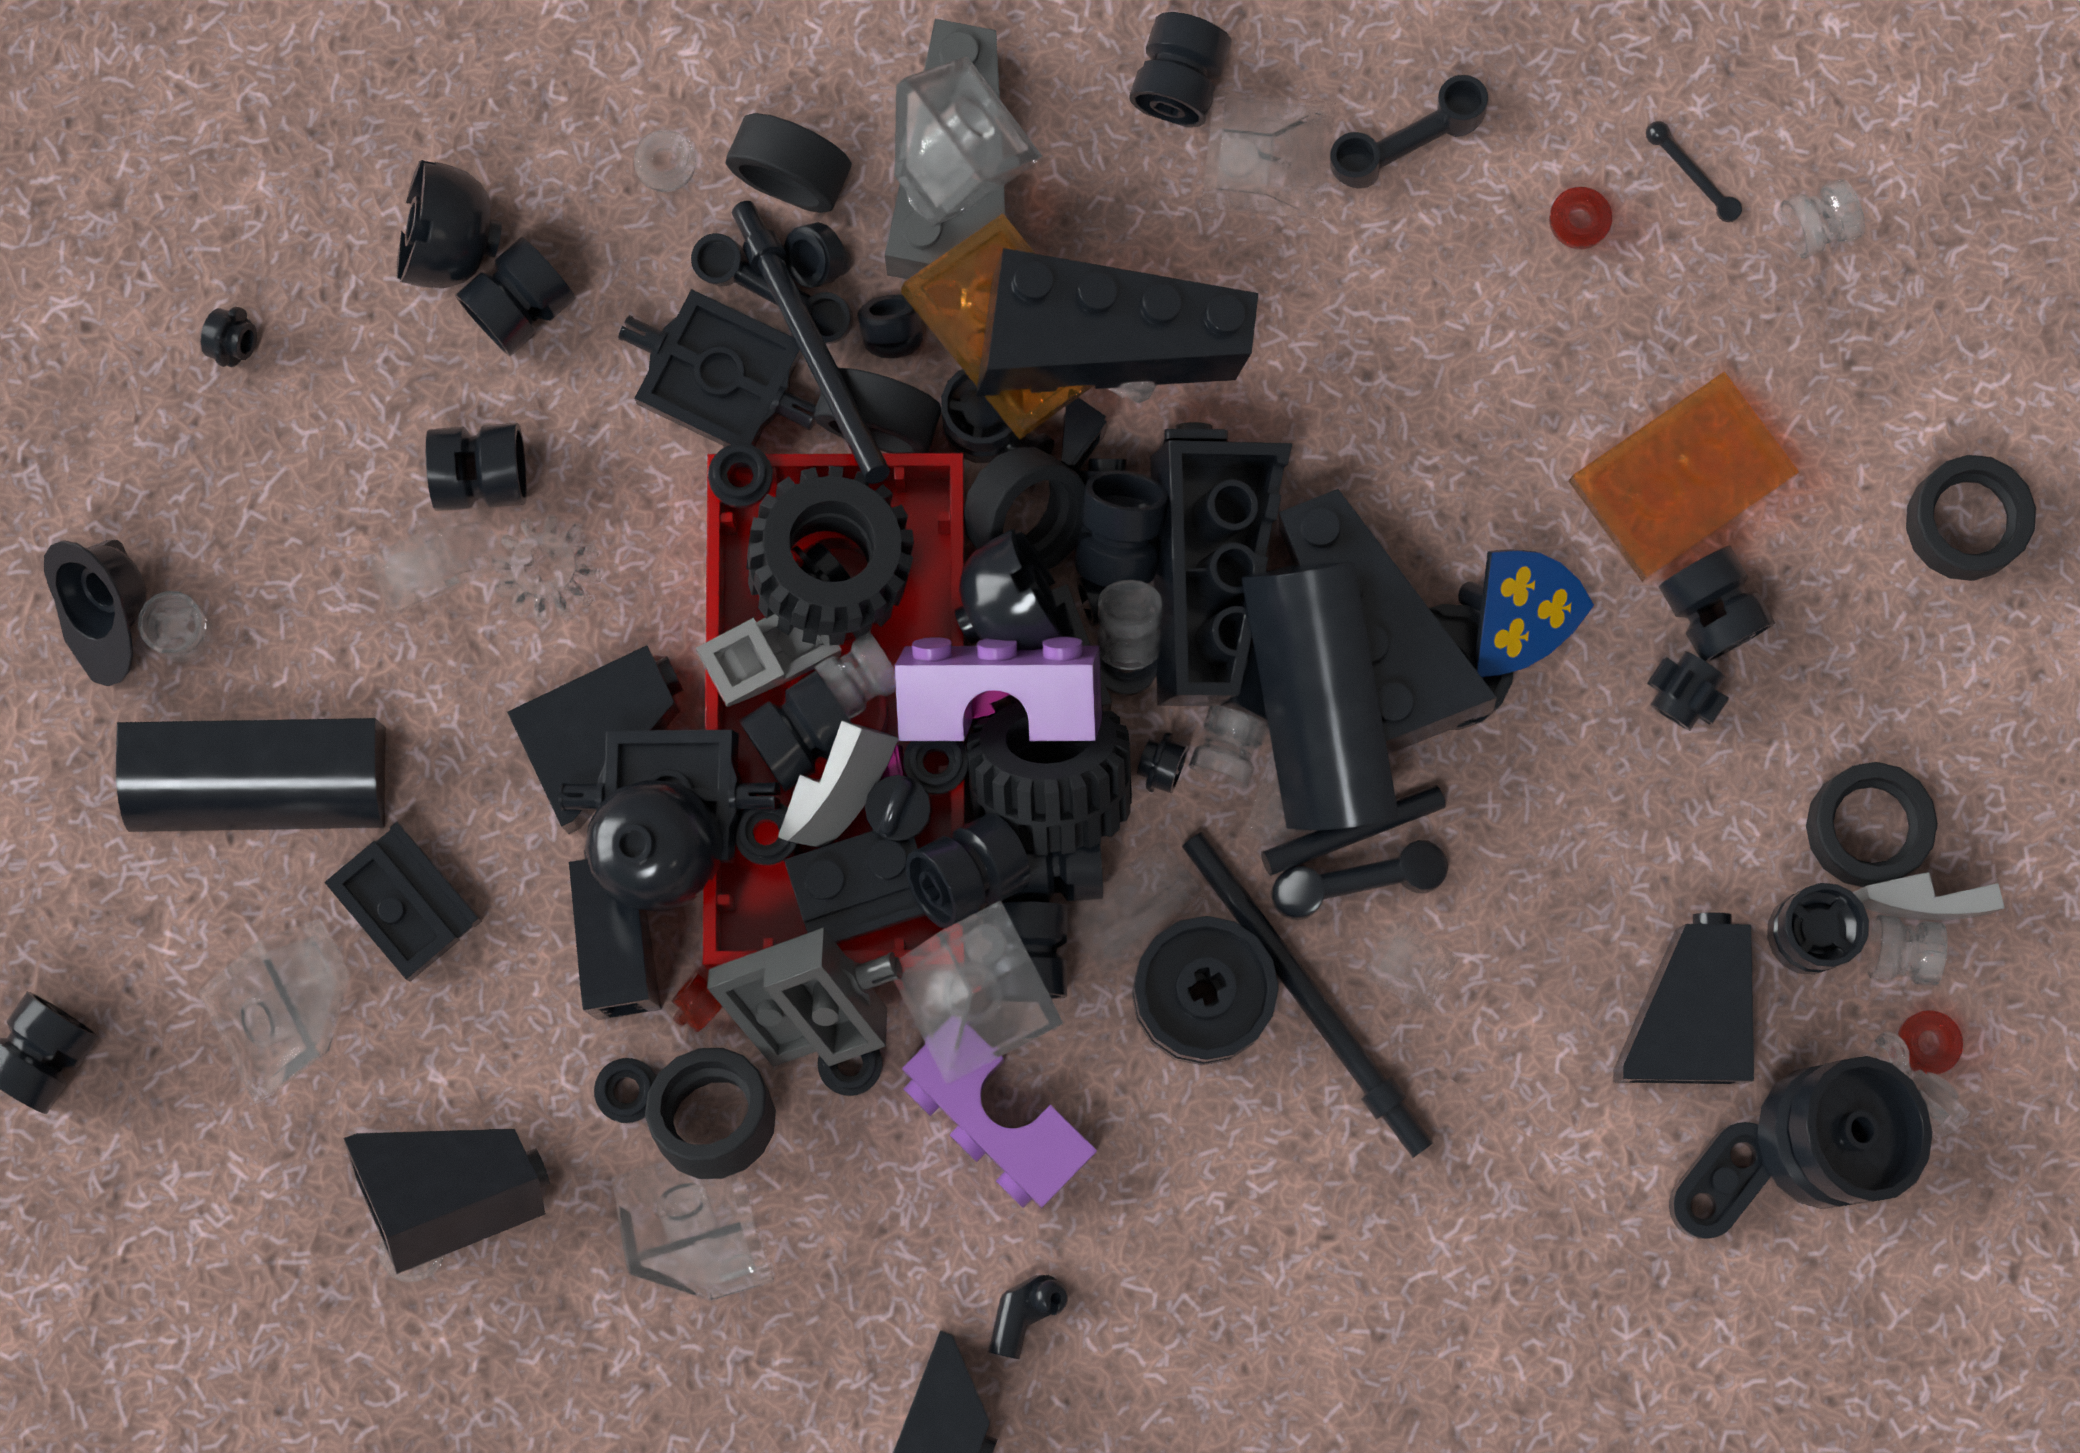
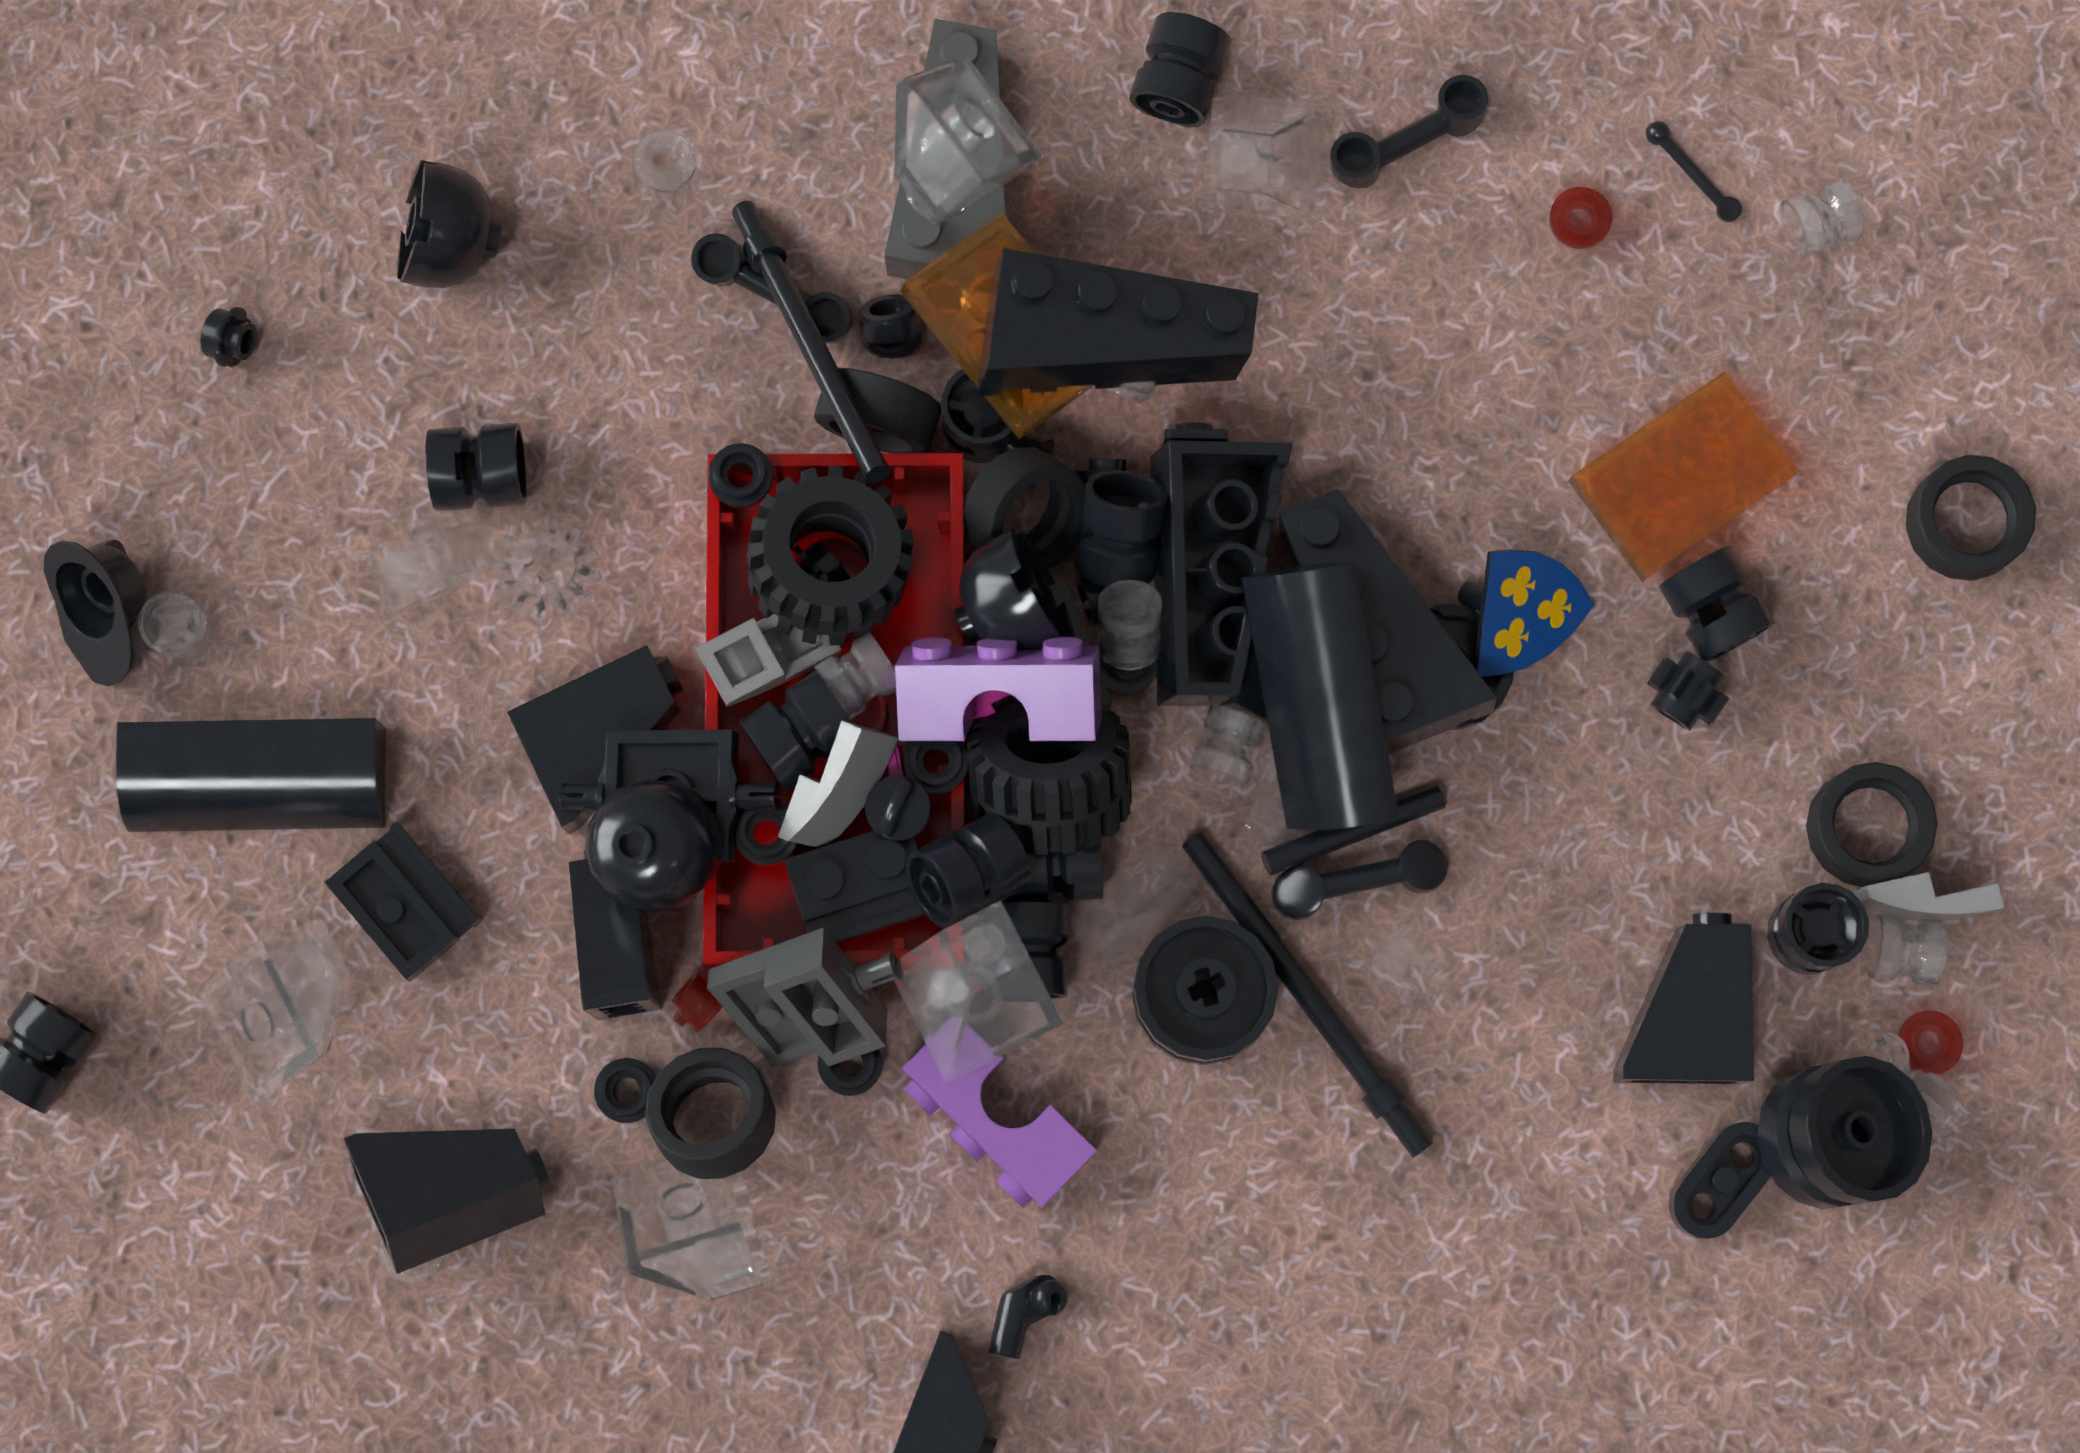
black wheel [455,237,576,356] -> none
black plate [618,289,817,447] -> none
black tyre [725,113,852,213] -> none
black tile [784,222,851,288] -> none
black slope [1061,392,1107,471] -> none
black plate [1137,732,1188,794] -> none

